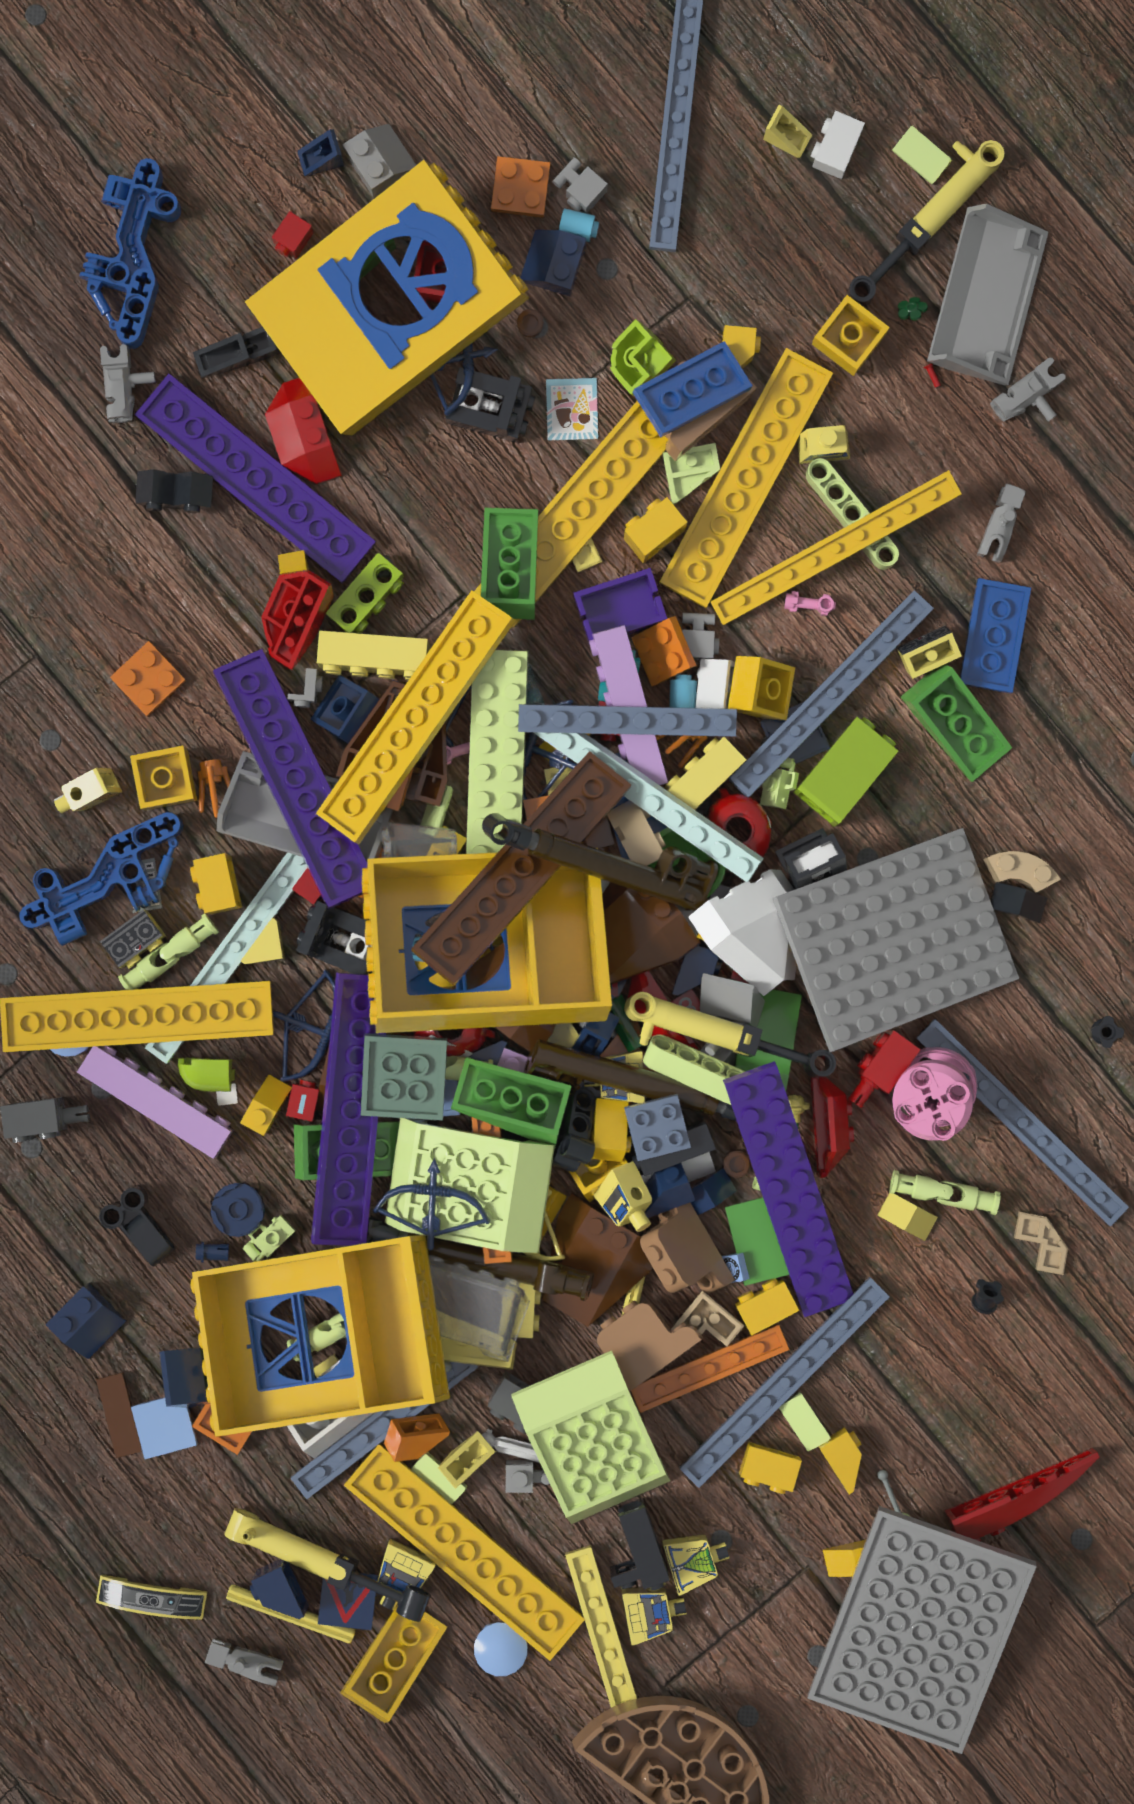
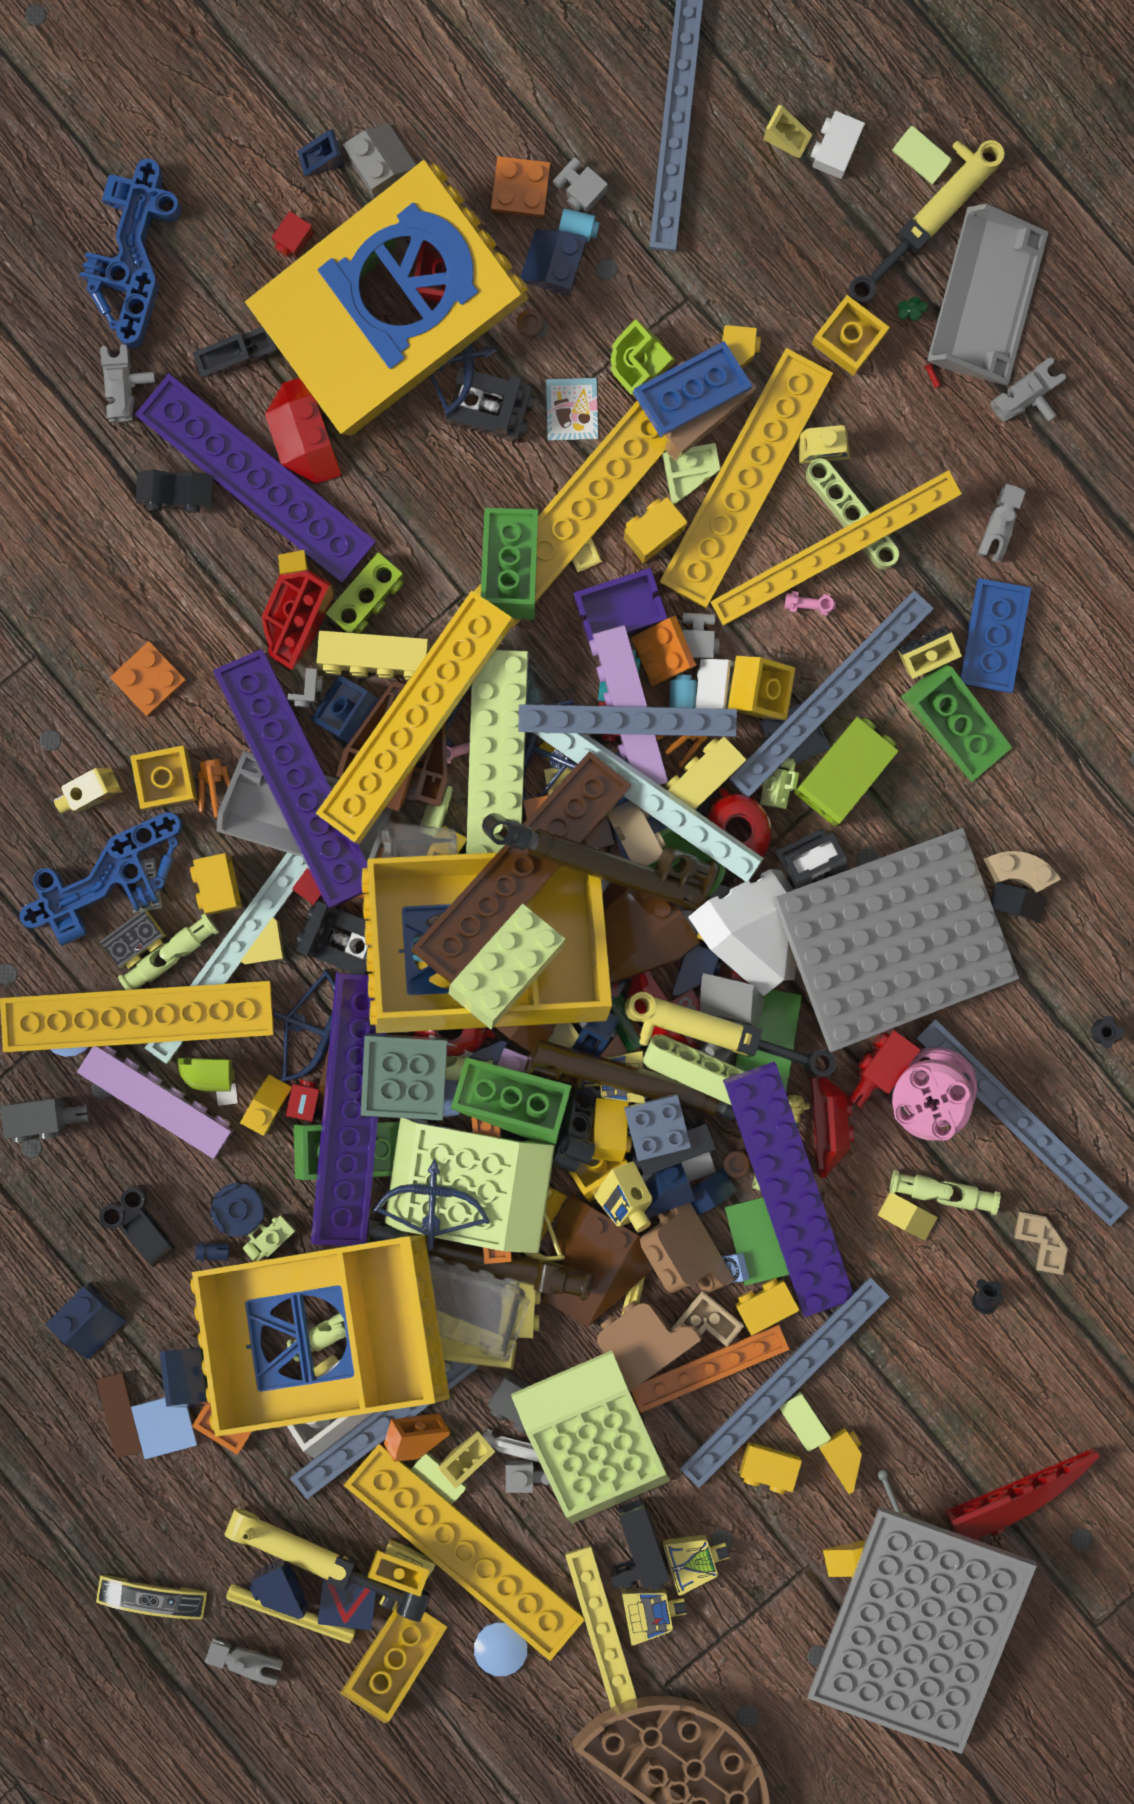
none -> yellow slope [368,1550,430,1597]
none -> yellowish green brick [449,904,565,1029]

